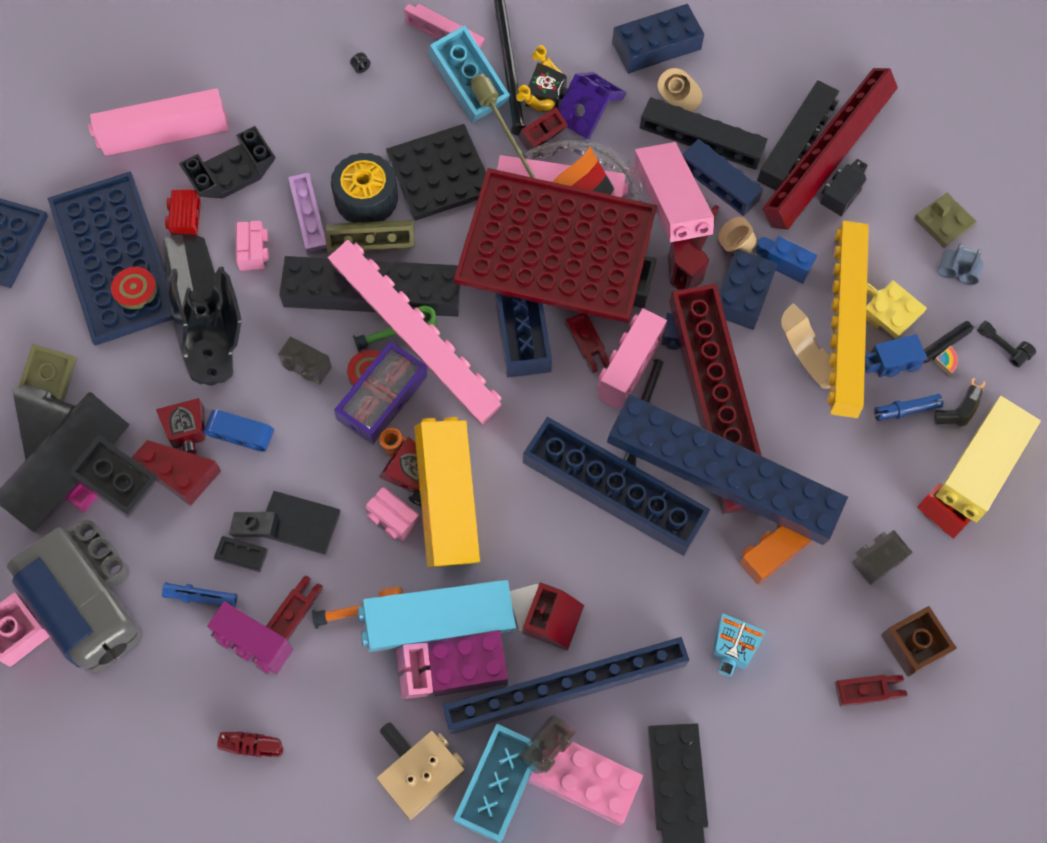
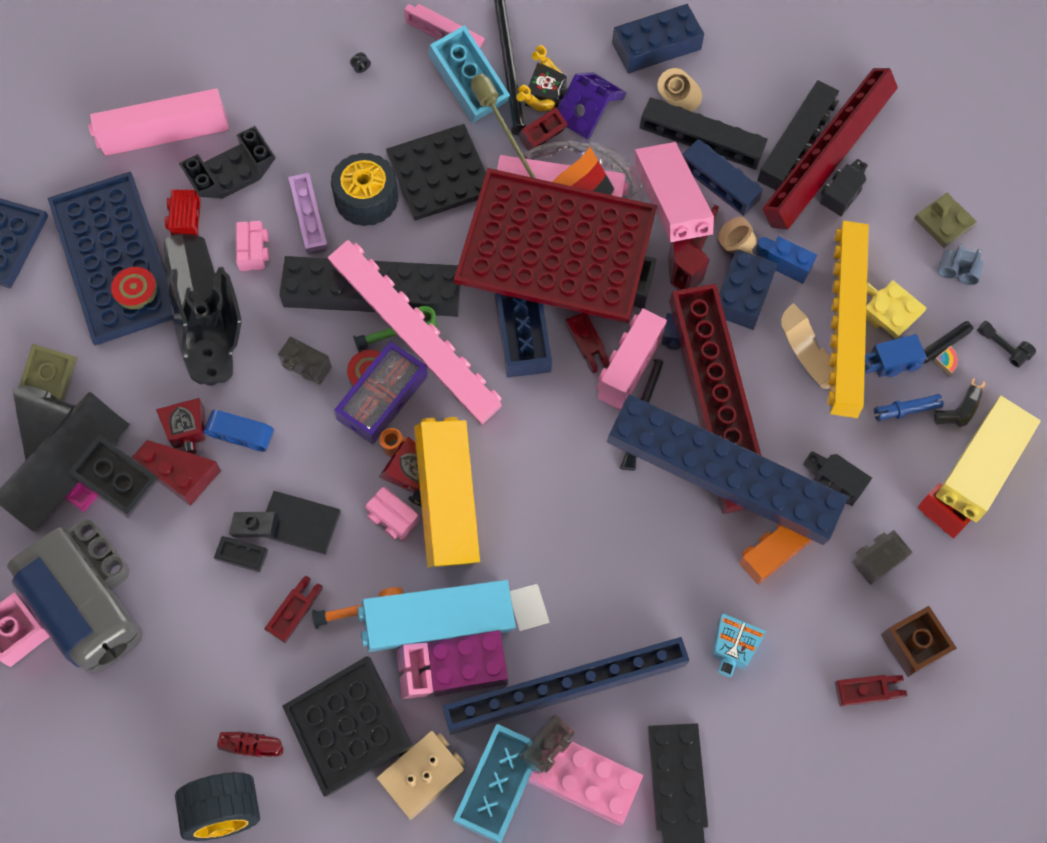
blue pin [162,582,238,607] -> none
magenta brick [207,601,293,675] -> none
olive brick [325,219,415,252] -> none
dark red slope [522,582,584,651] -> none
dark blue brick [523,417,710,556] -> none
none -> black wheel [175,772,260,841]
none -> black plate [282,656,414,797]
none -> black hinge [803,451,872,506]

